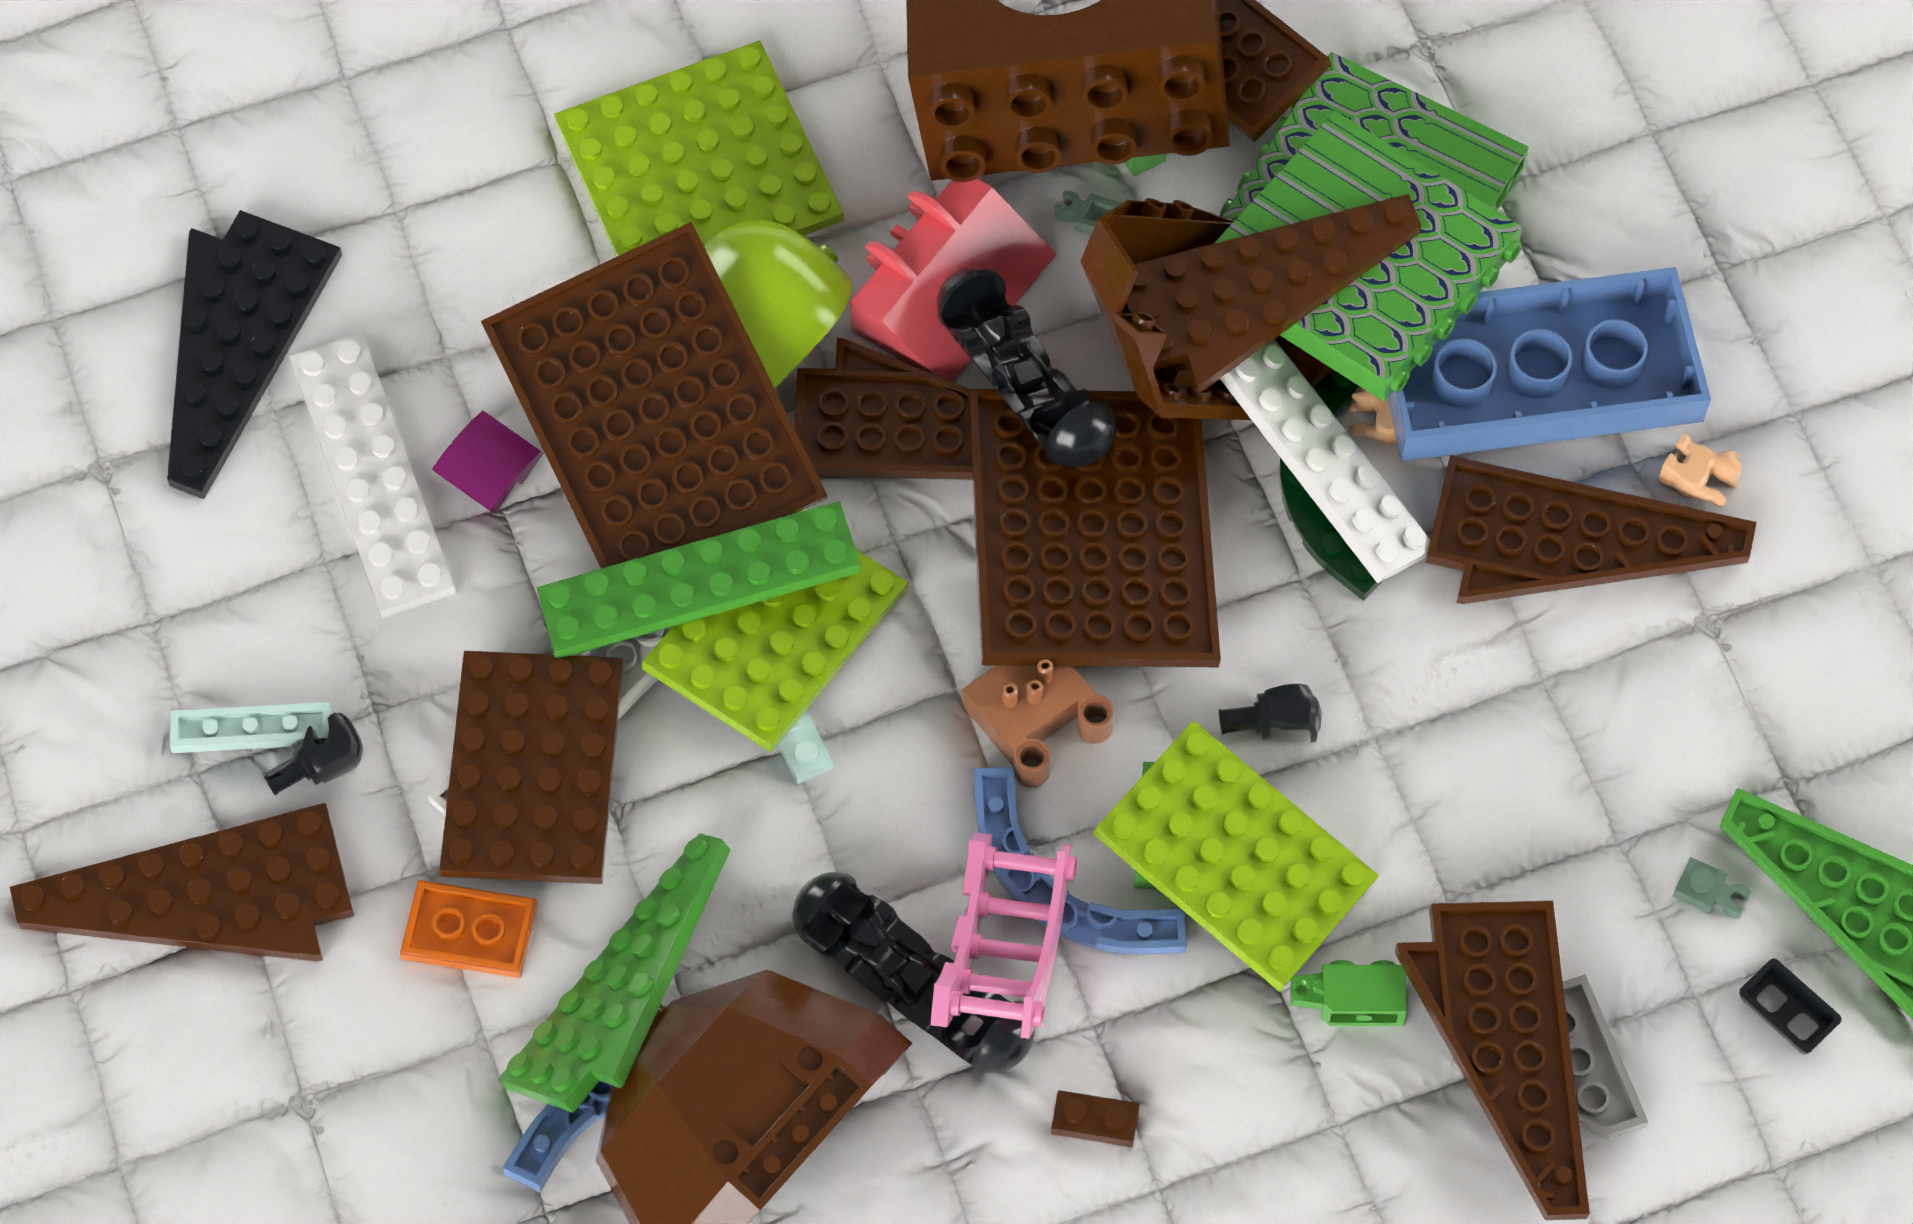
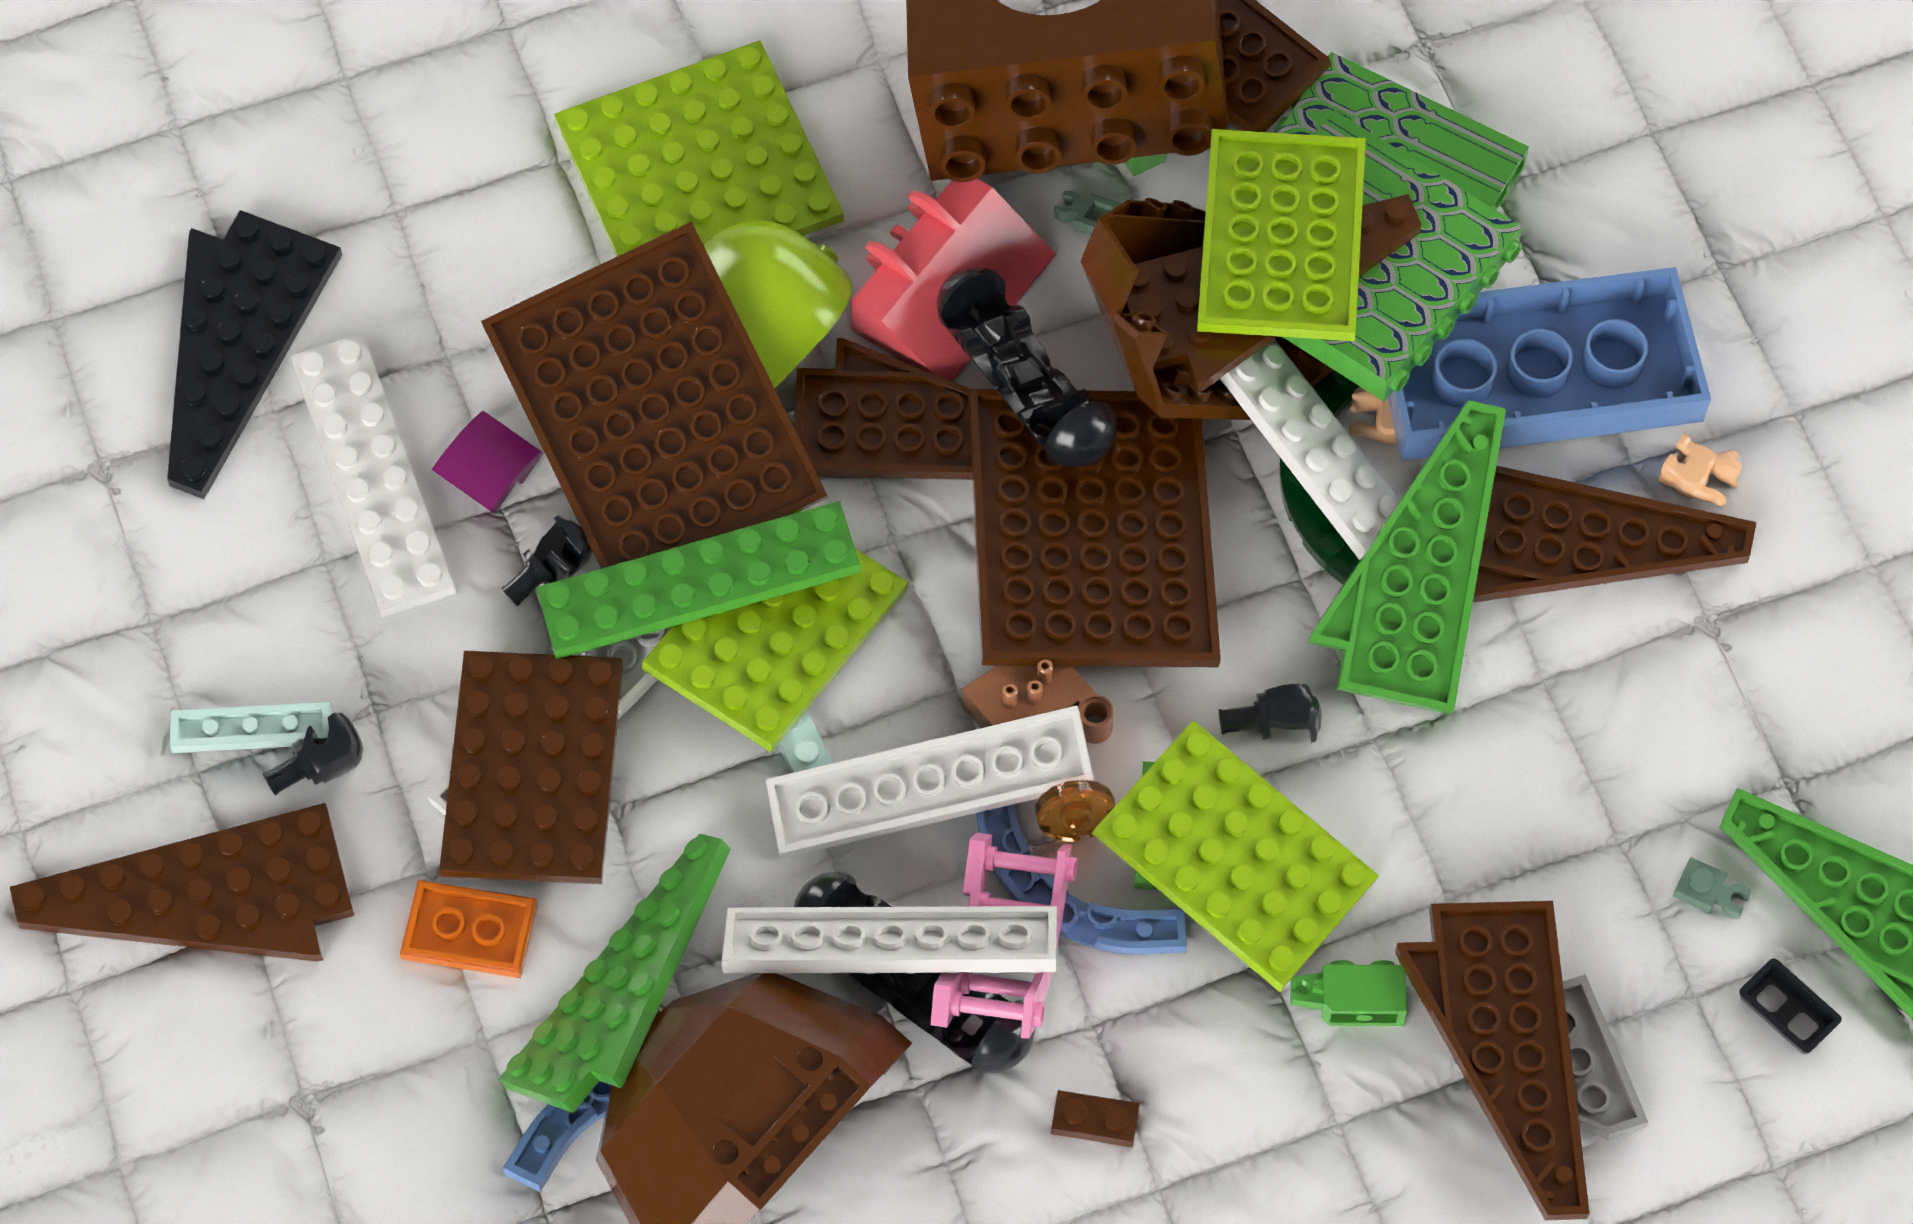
none -> black piece [501,515,592,606]
none -> white plate [722,906,1057,974]
none -> white plate [765,706,1095,859]
none -> clear orange tile [1035,780,1115,842]
none -> lime plate [1197,129,1366,341]
none -> bright green wing [1307,400,1506,715]

